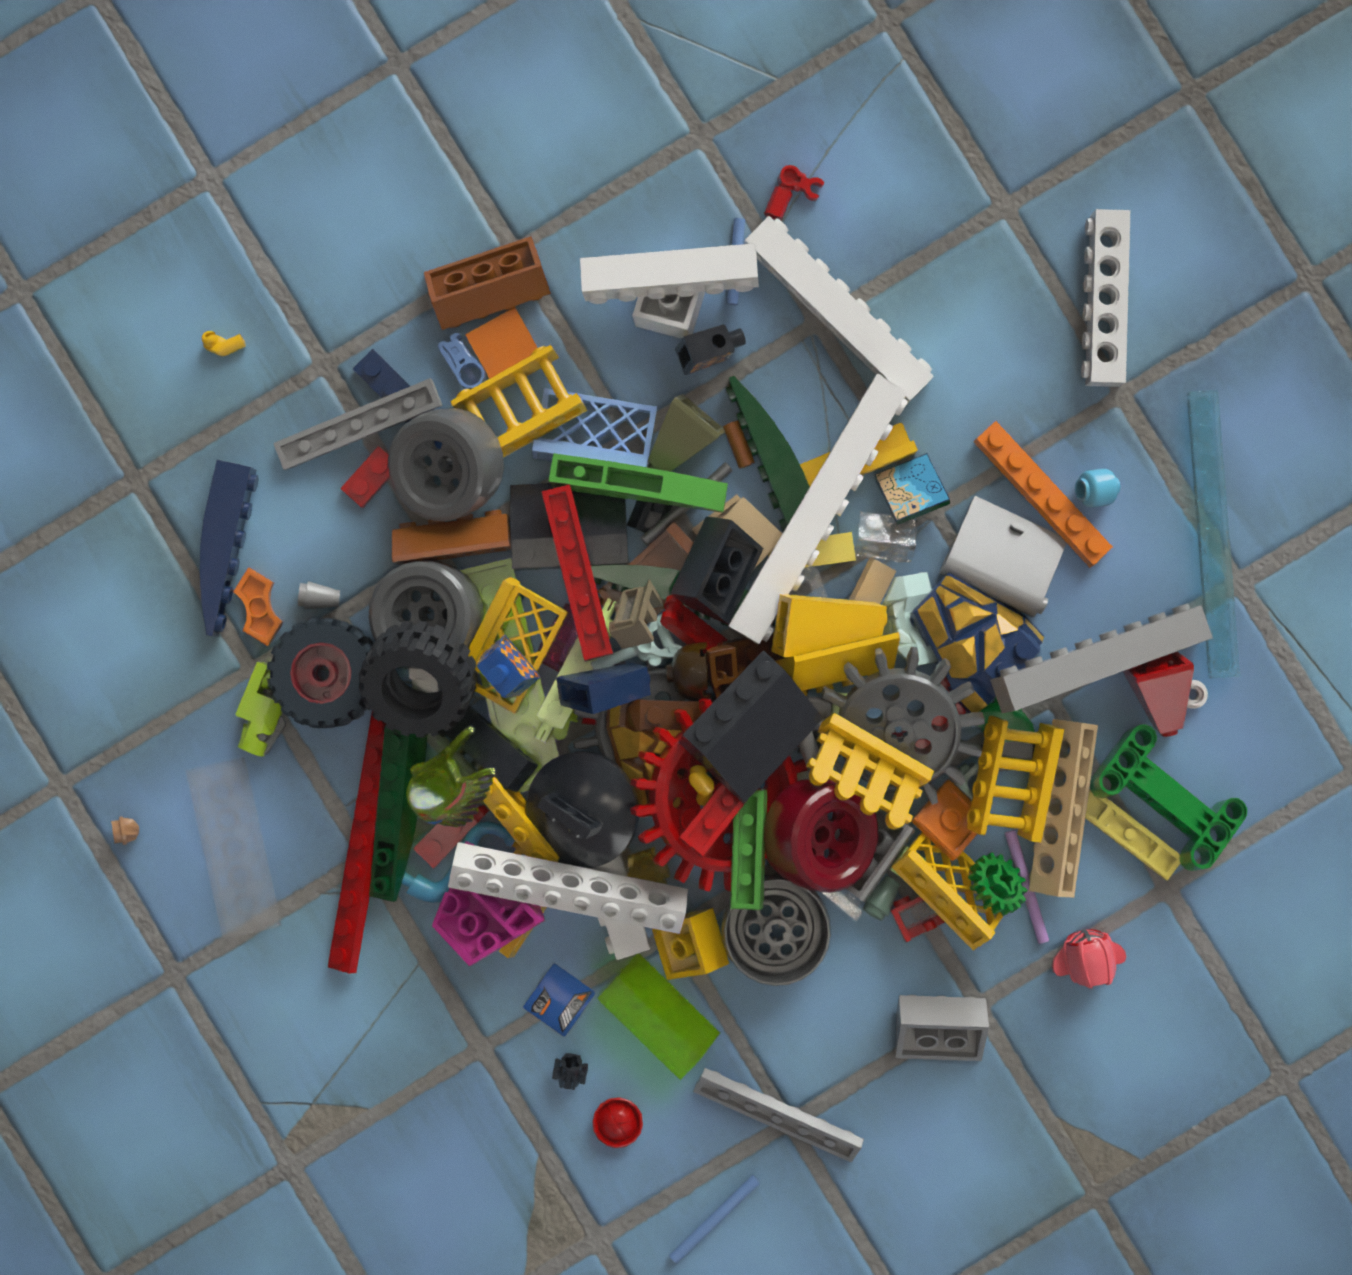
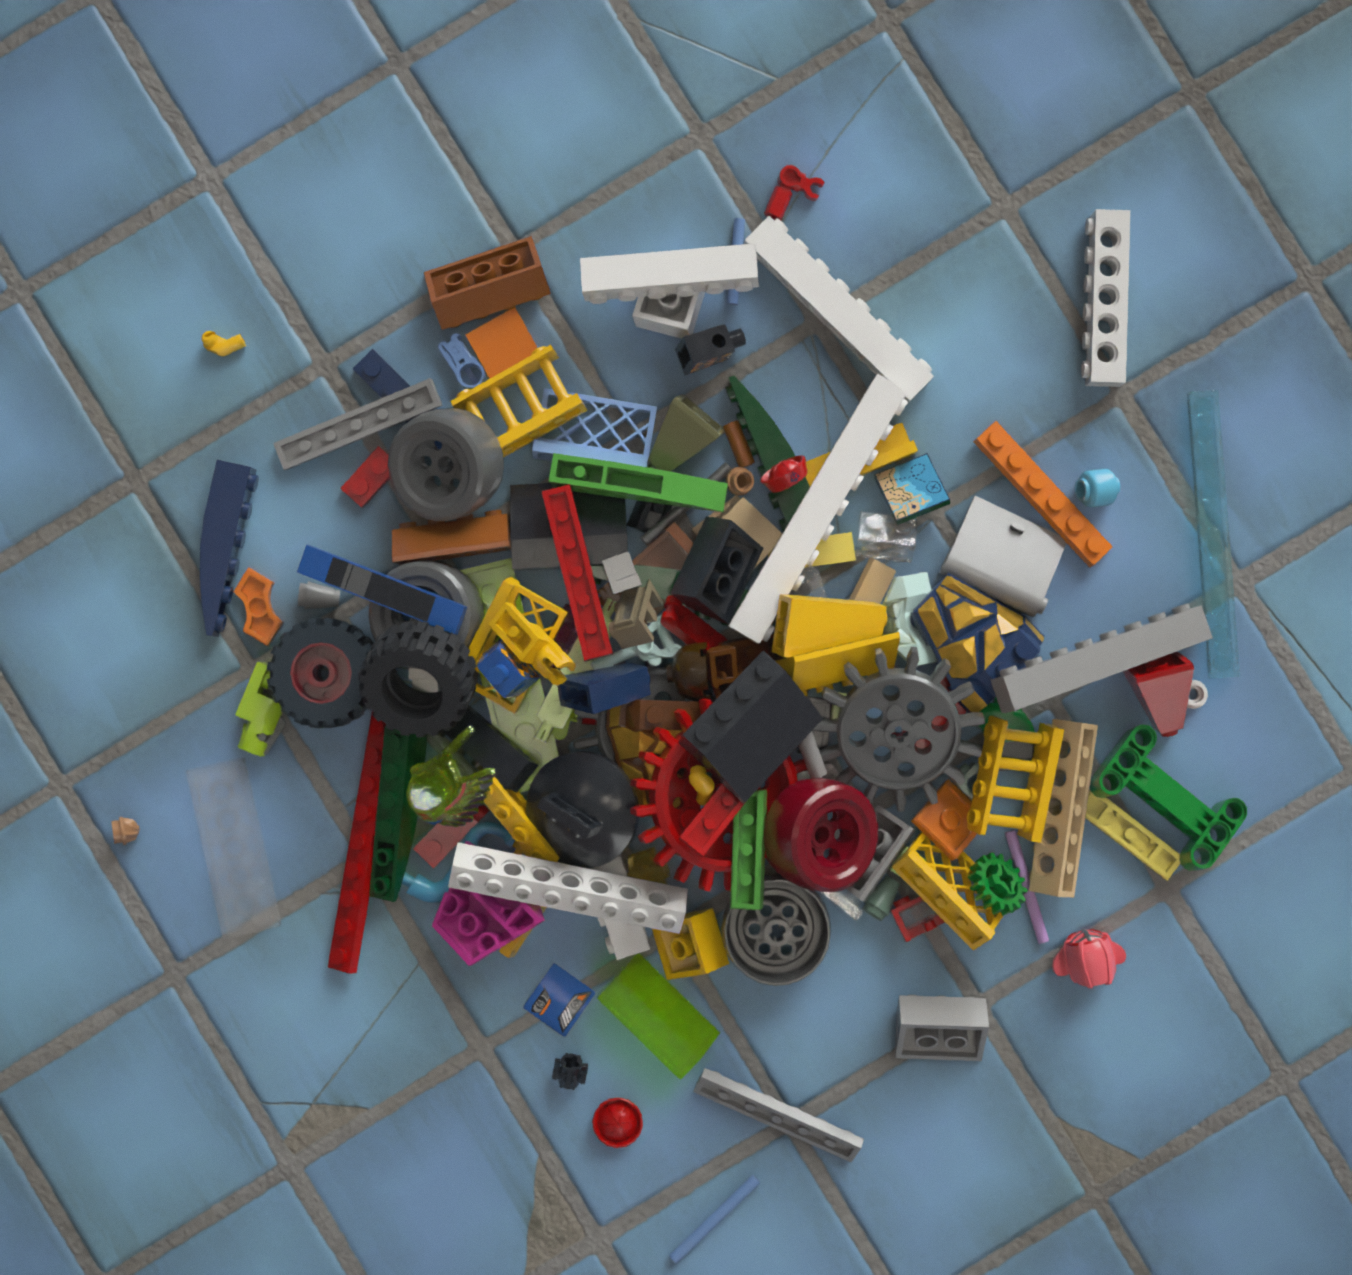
yellow fence [806,713,934,830] -> none
none -> tile [297,545,467,635]
none -> yellow plate [488,602,576,685]
none -> light grey panel [601,552,642,594]
none -> medium nougat plate [726,467,754,496]
none -> red hat [760,455,808,493]

